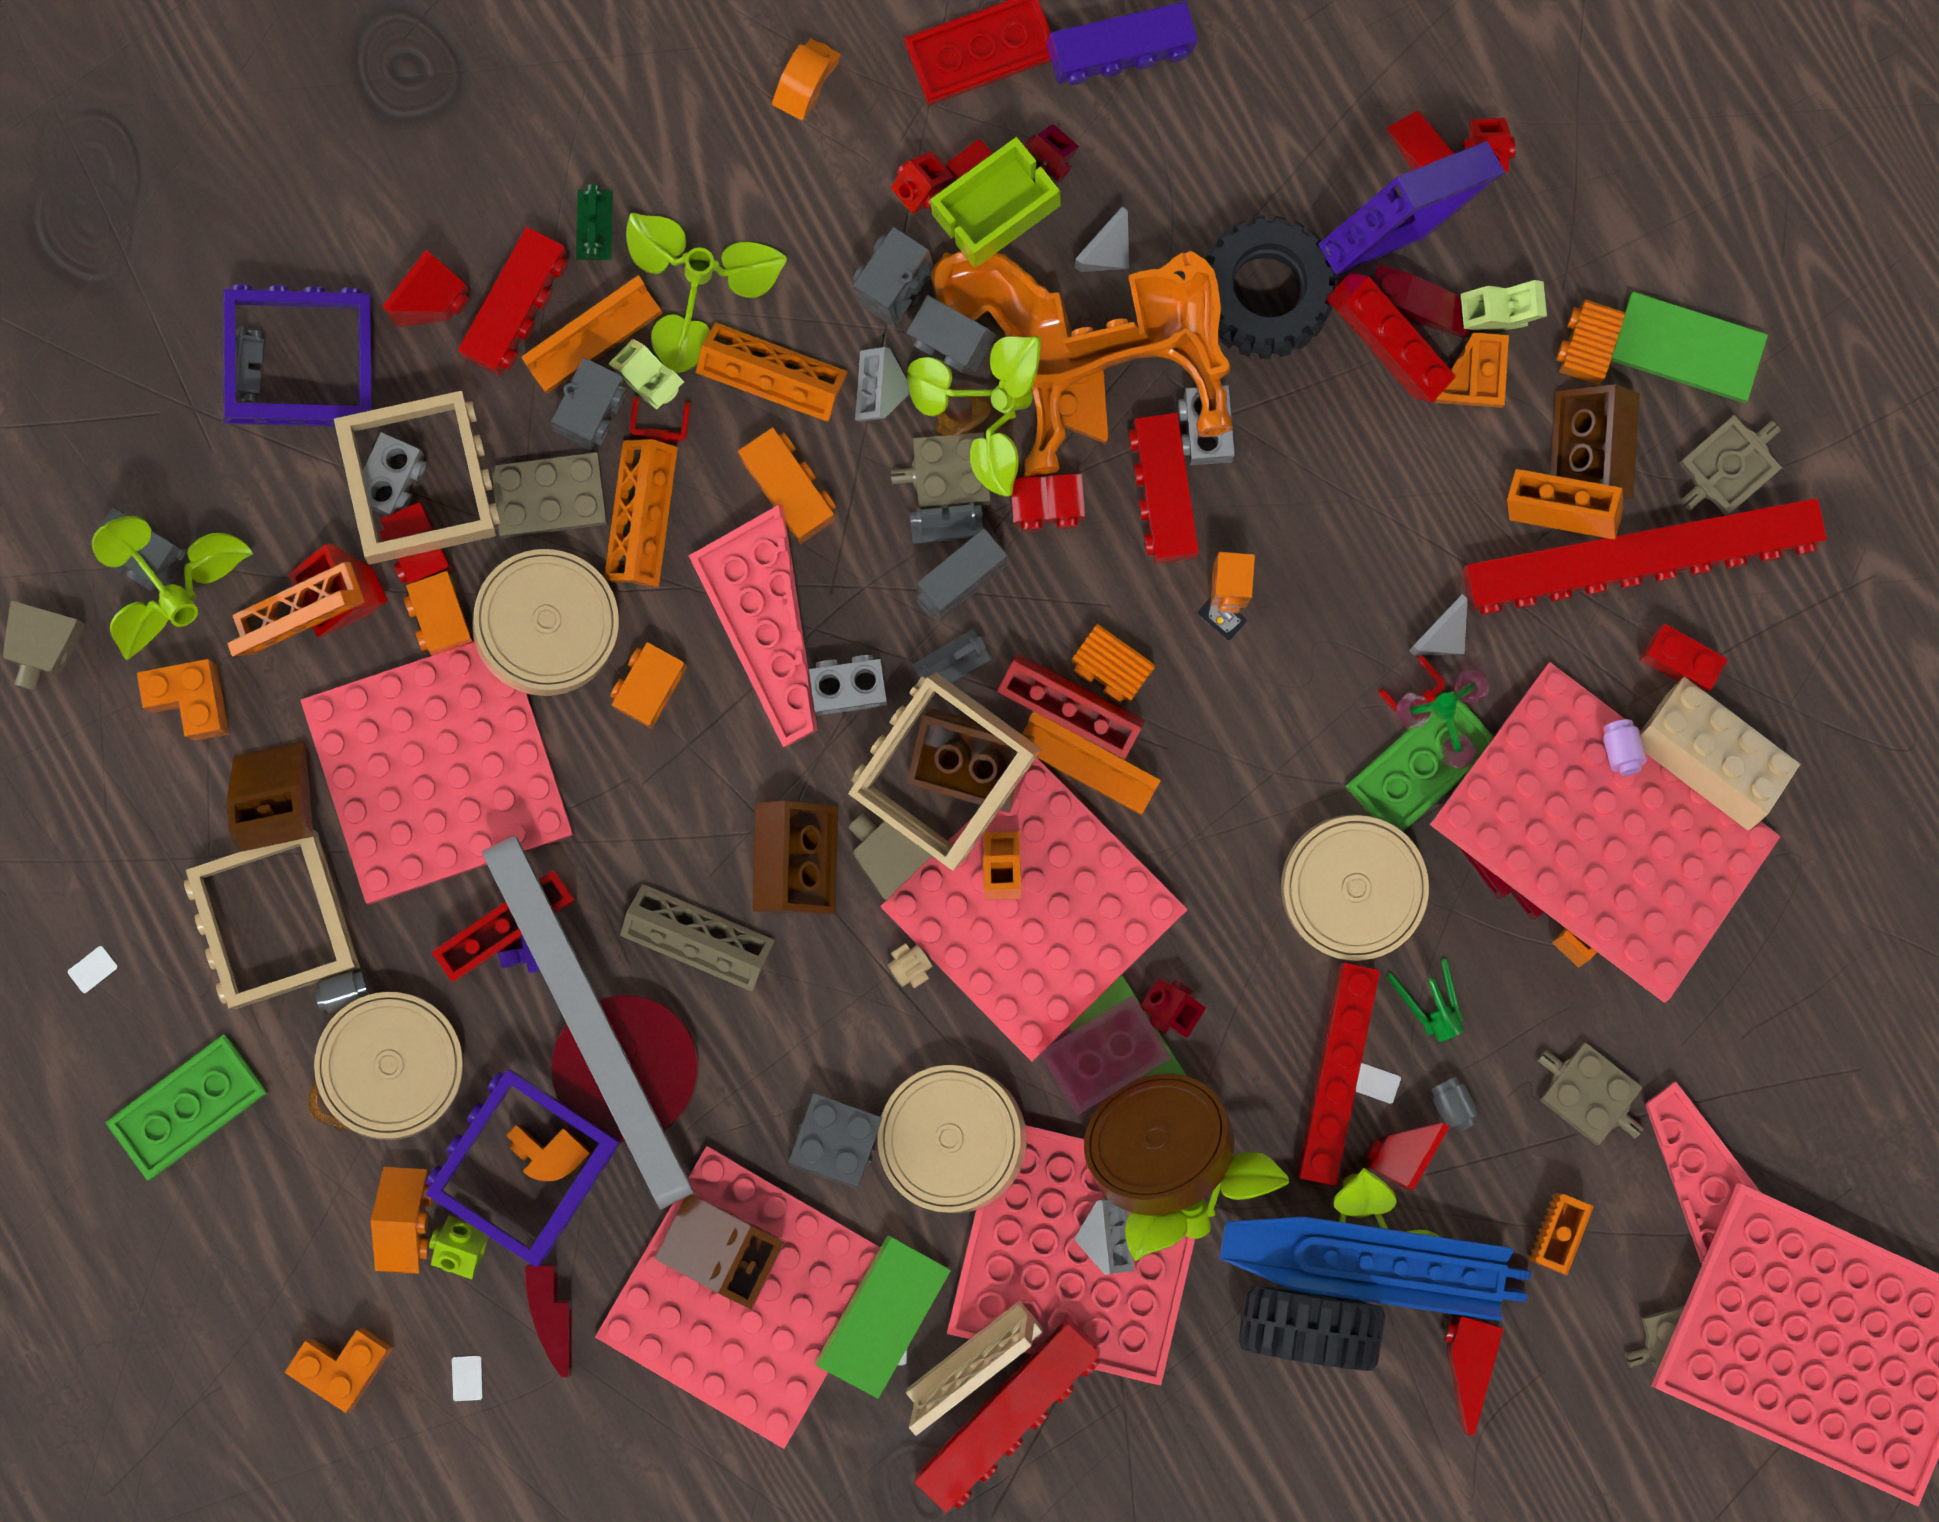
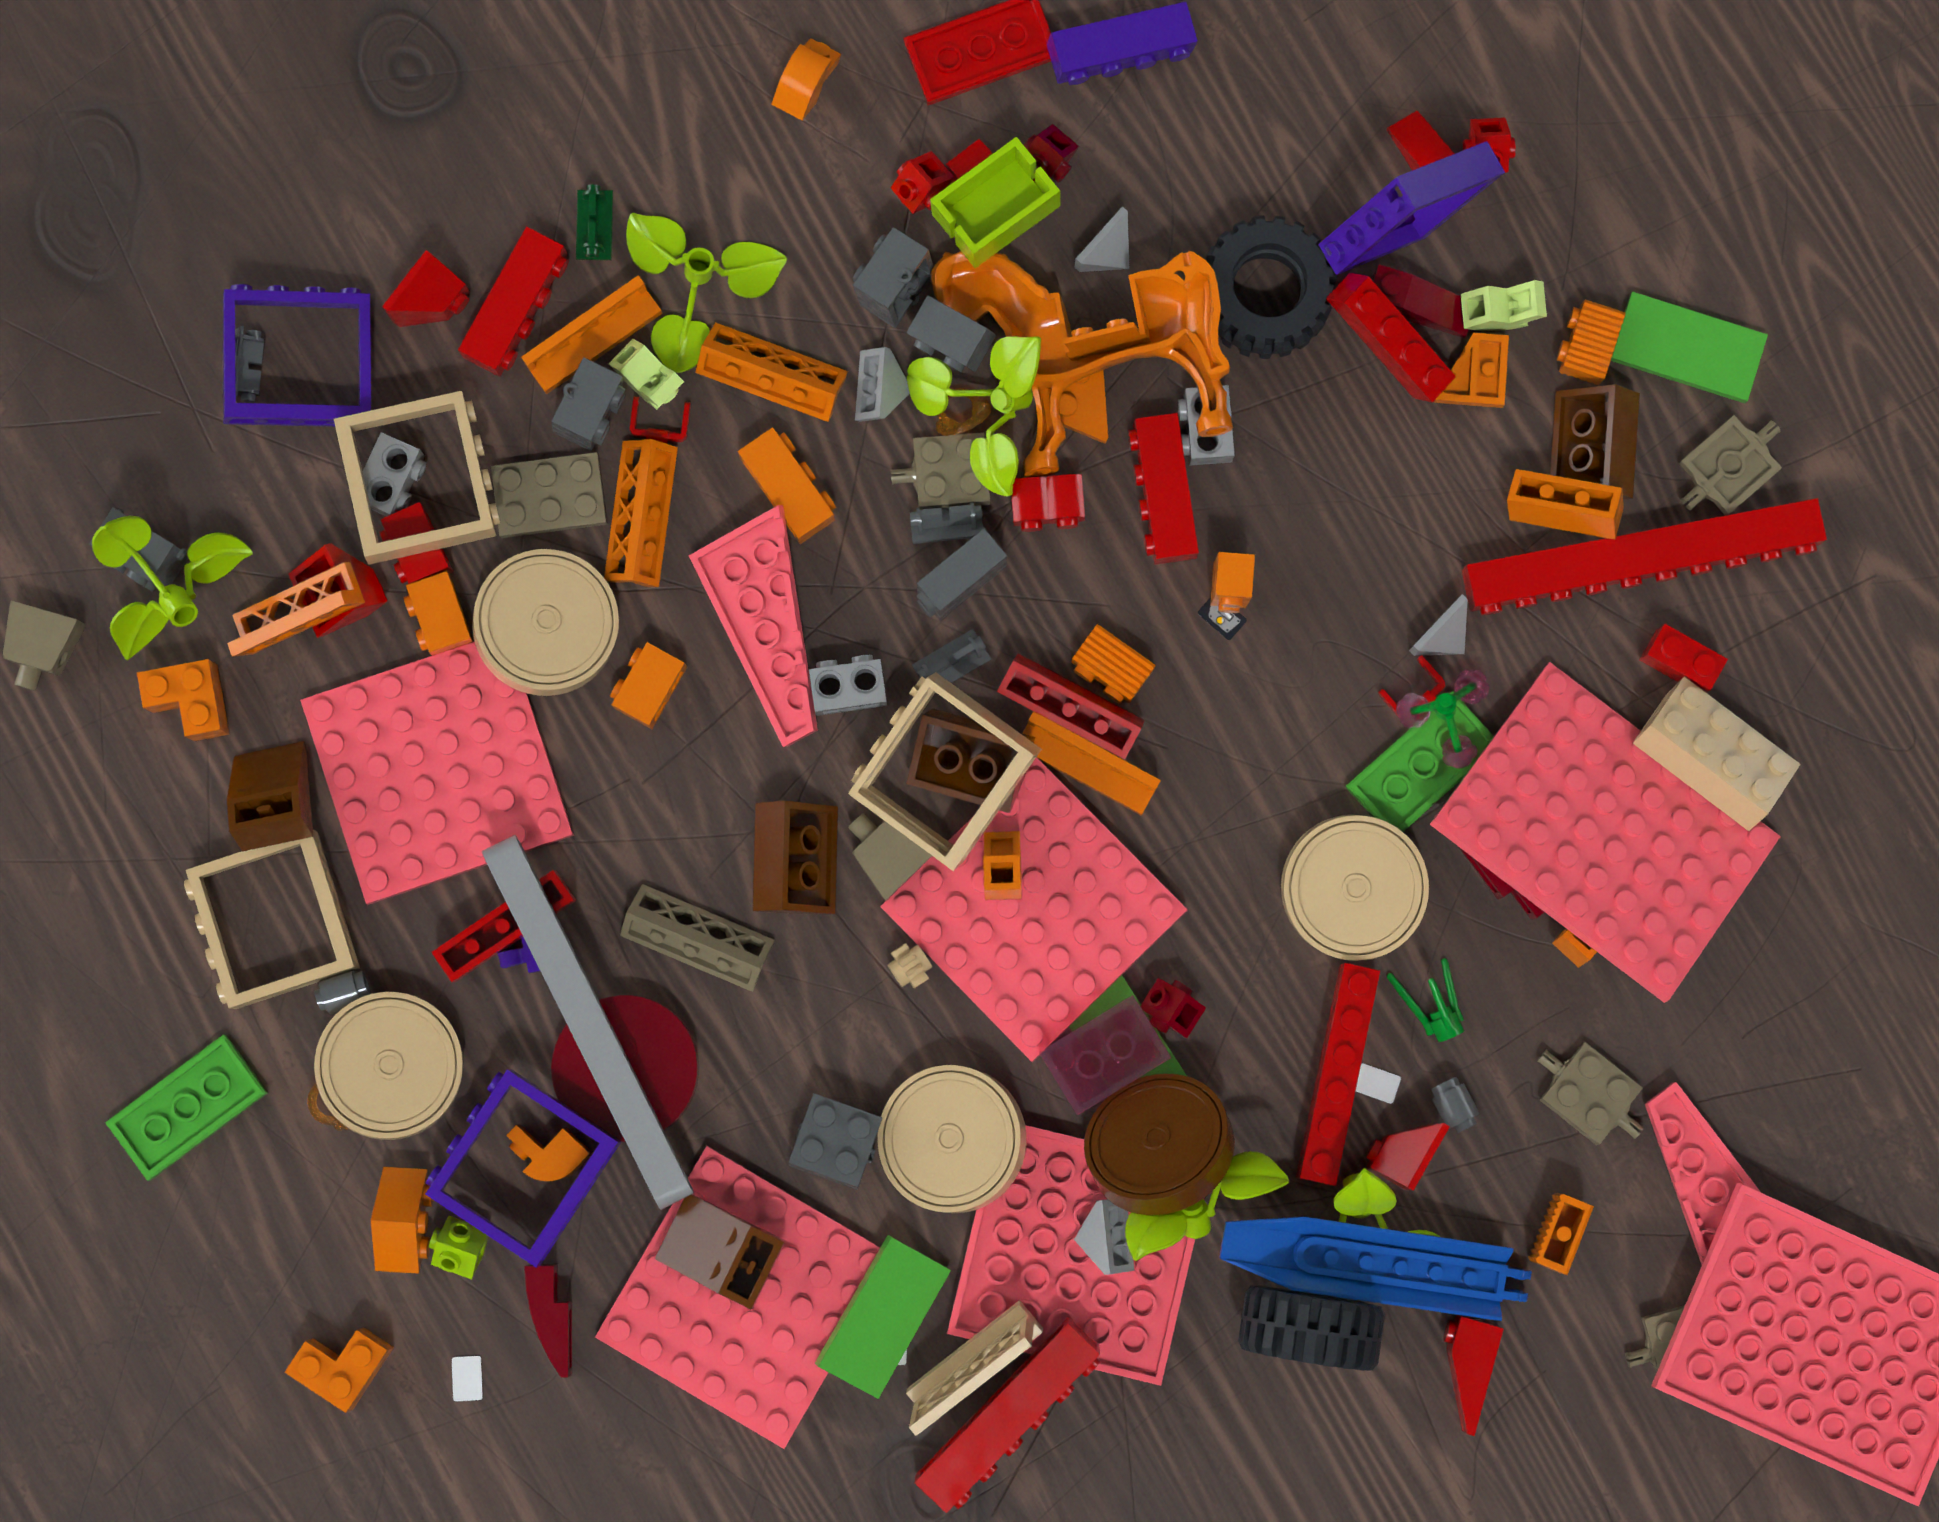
white sticker [67,946,118,993] -> none
lavender brick [1603,719,1647,776] -> none

